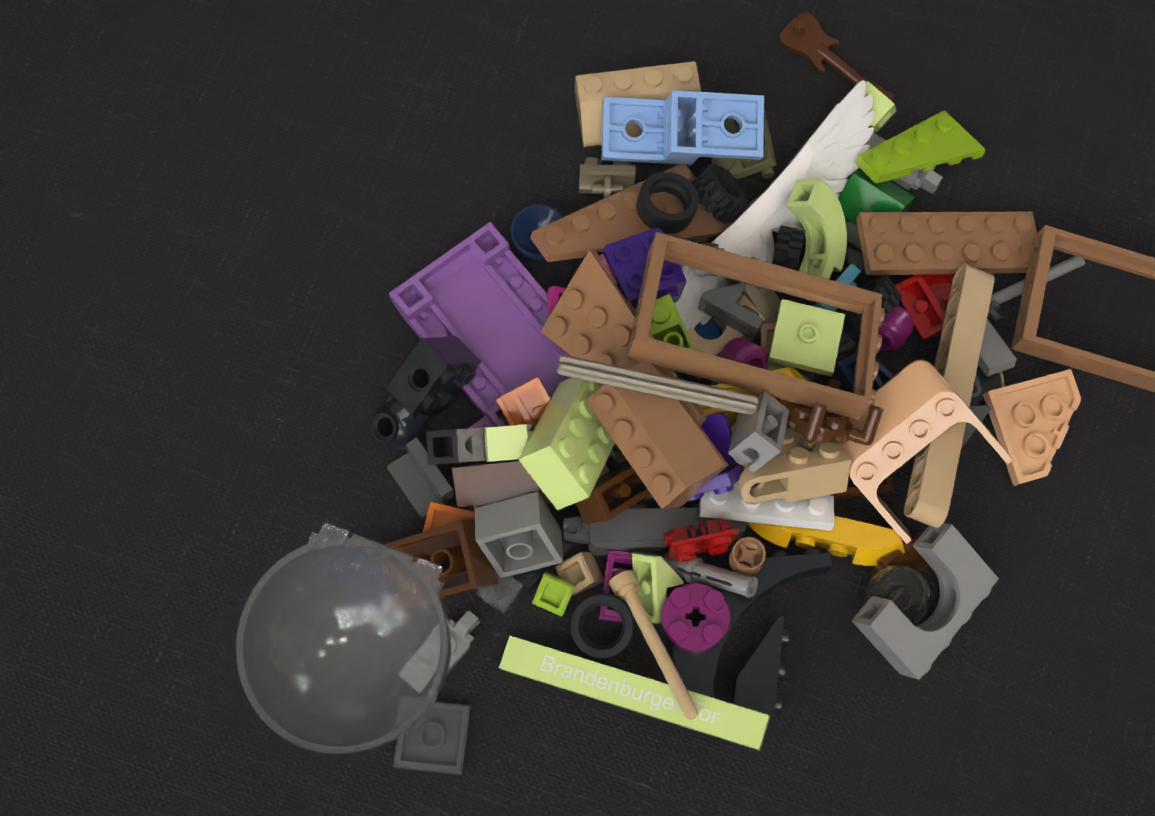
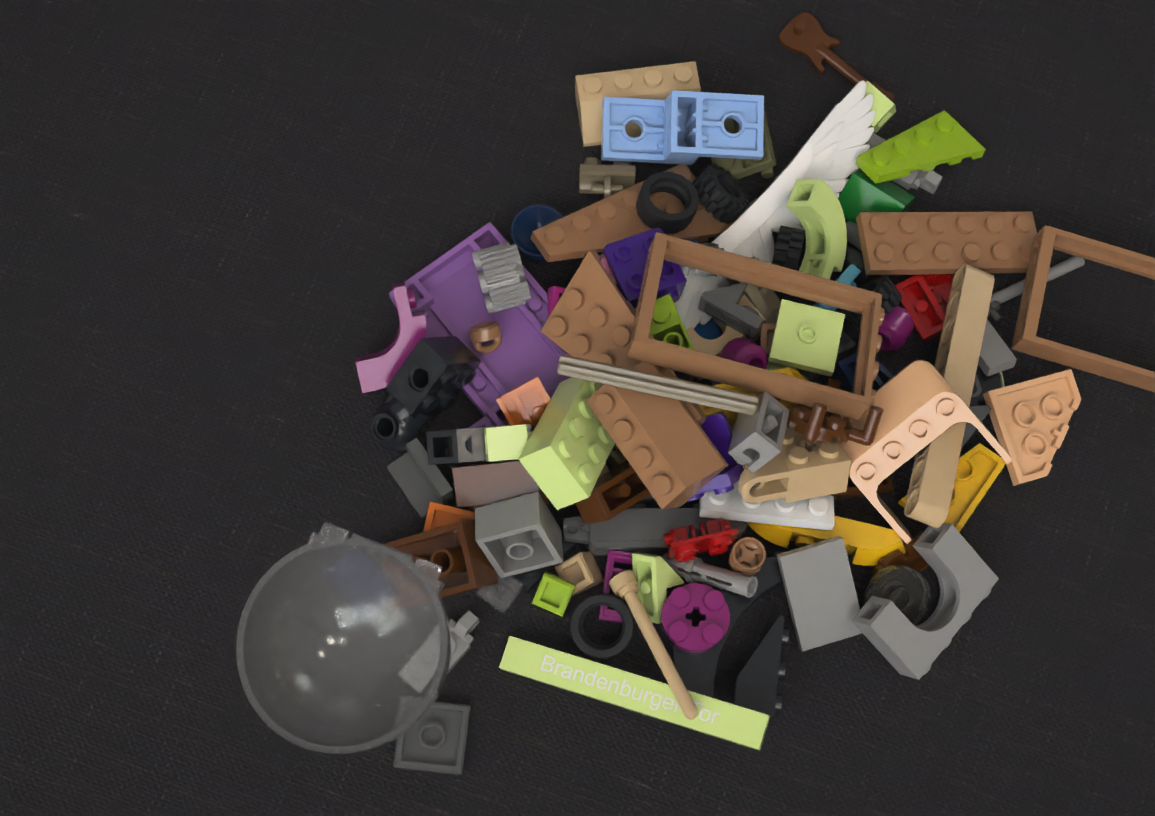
none -> arch [355,281,426,393]
none -> medium nougat tile [468,321,502,354]
none -> light grey brick [472,242,531,313]
none -> light grey tile [776,536,862,652]
none -> yellow wing [898,443,1006,532]

